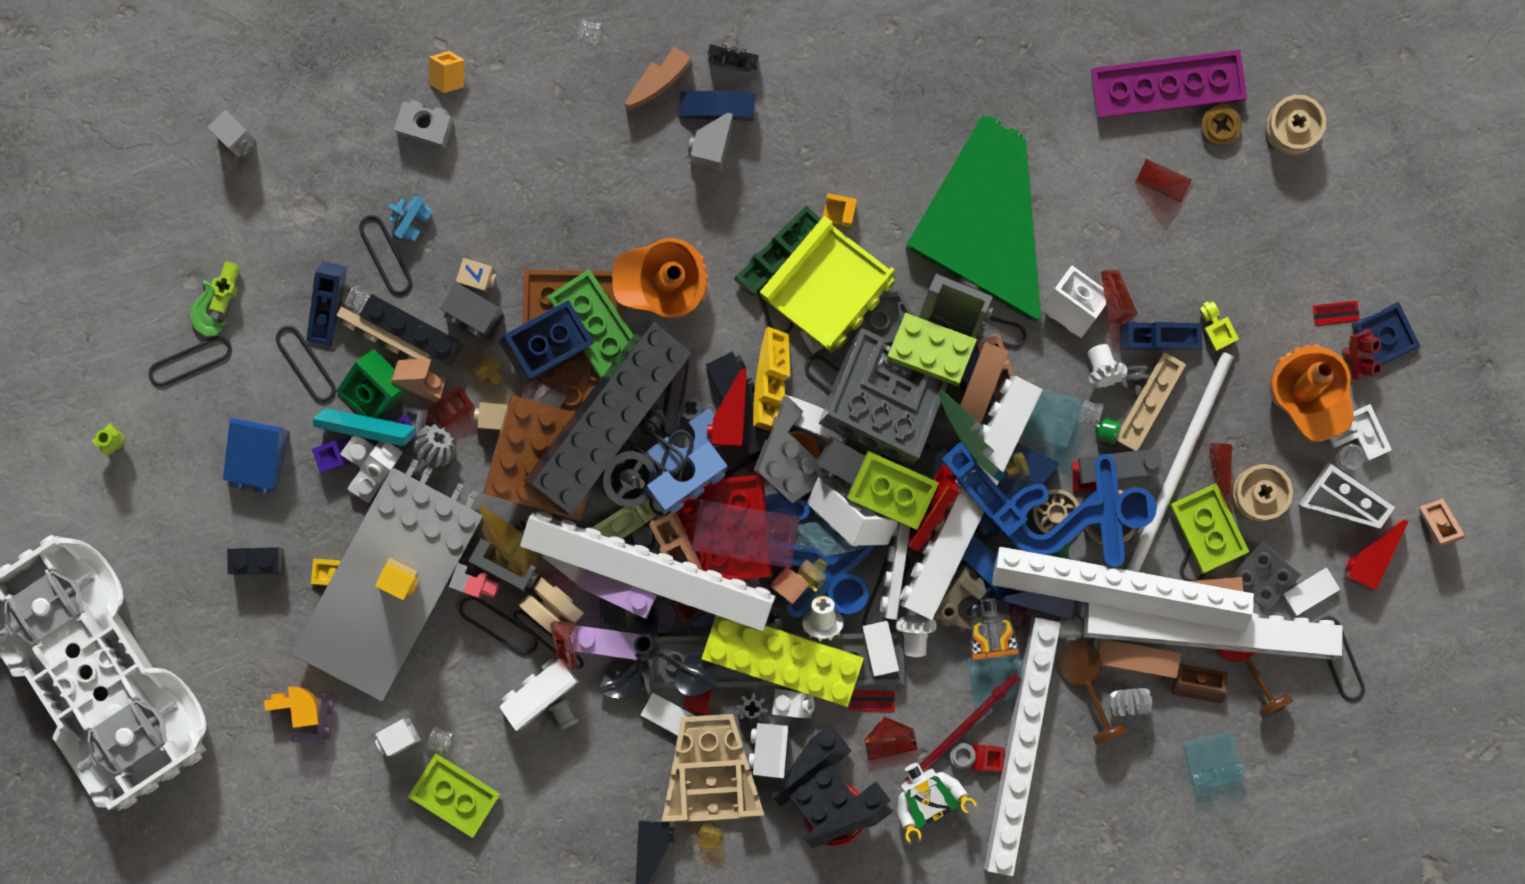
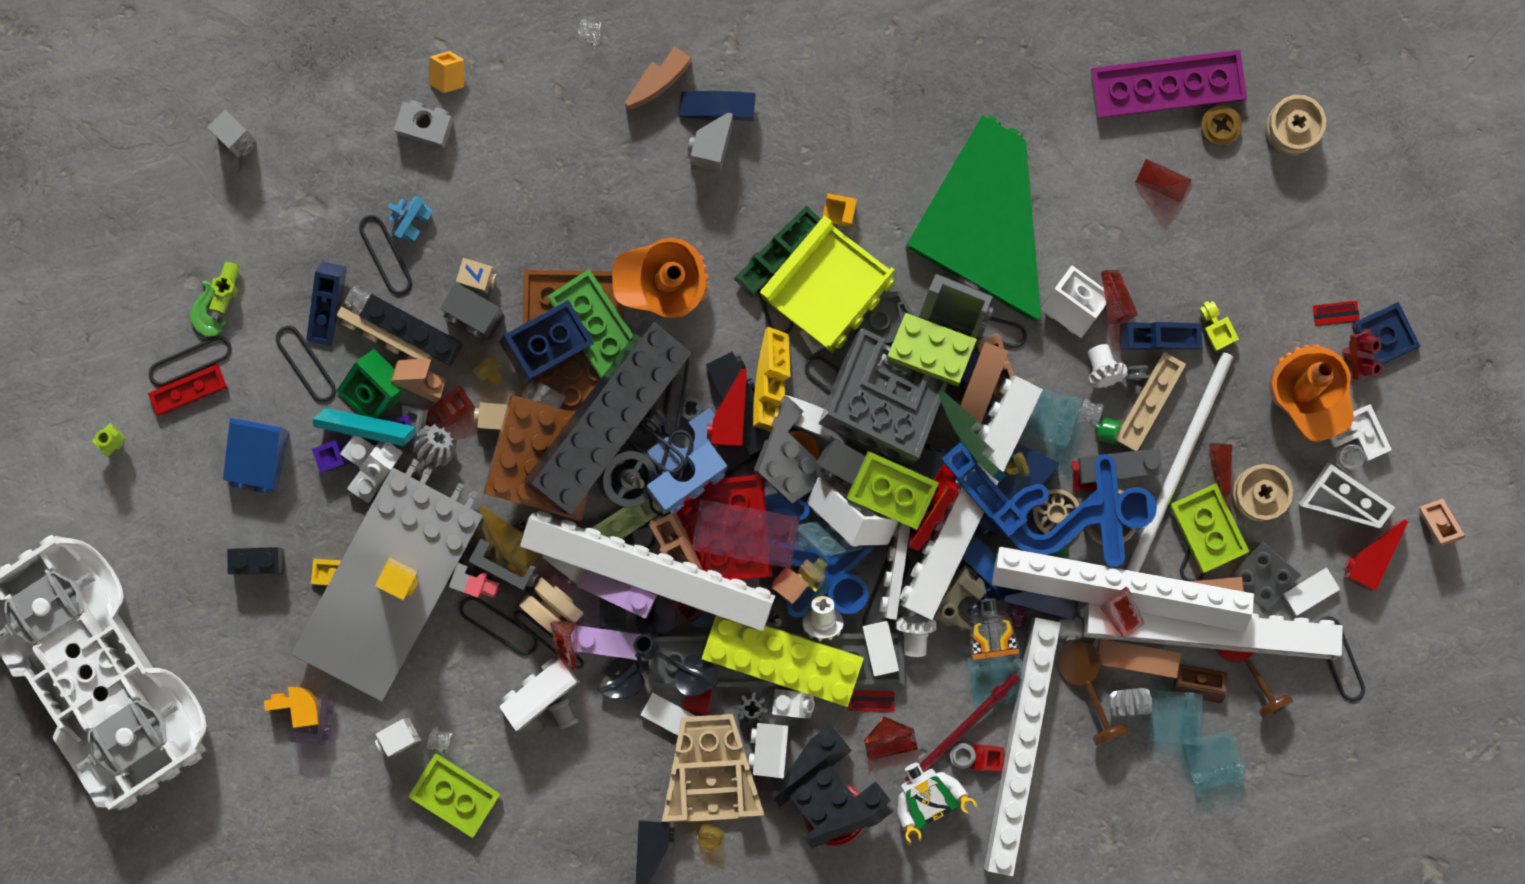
black hinge [708,44,759,72] -> none
none -> red tile [148,364,228,417]
none -> clear red slope [1100,586,1145,639]
none -> clear light blue hinge [1148,690,1203,745]

